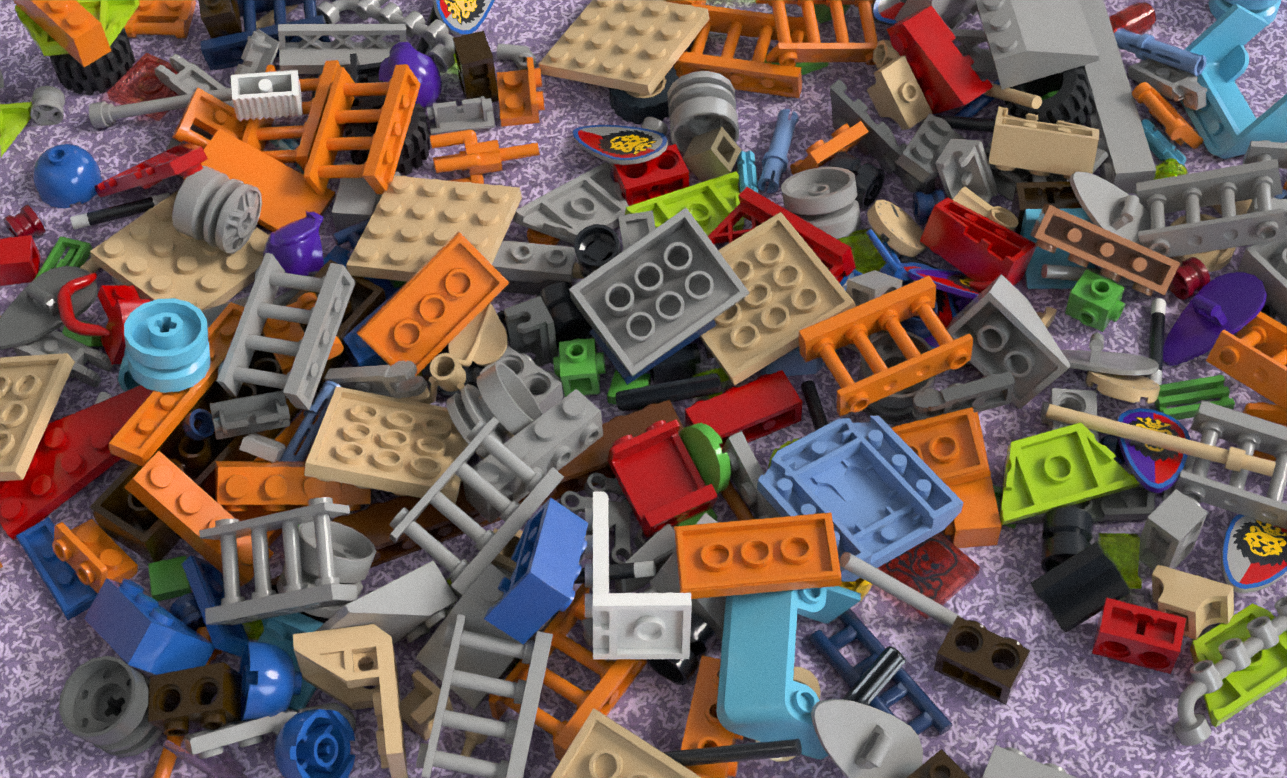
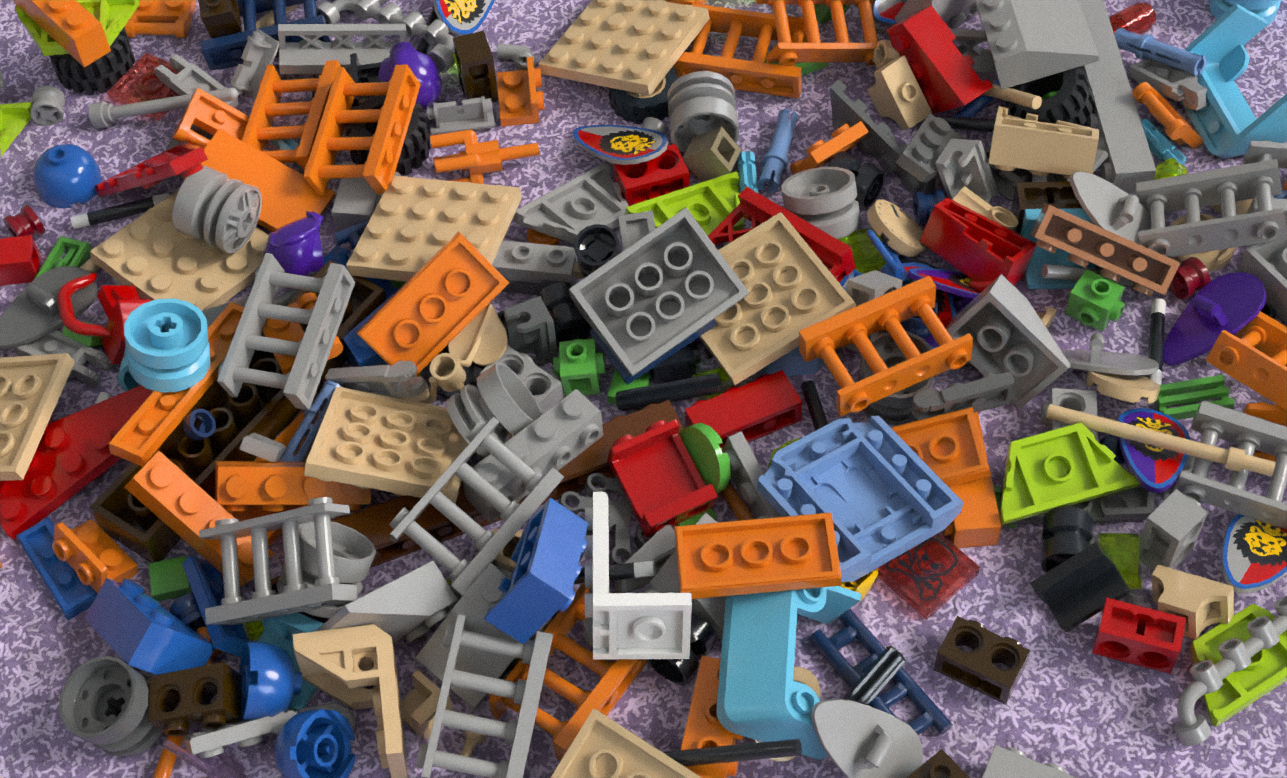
dark grey hinge [210,390,290,440] -> none
white brick [231,70,303,121] -> none
light grey bar [839,552,961,628] -> none

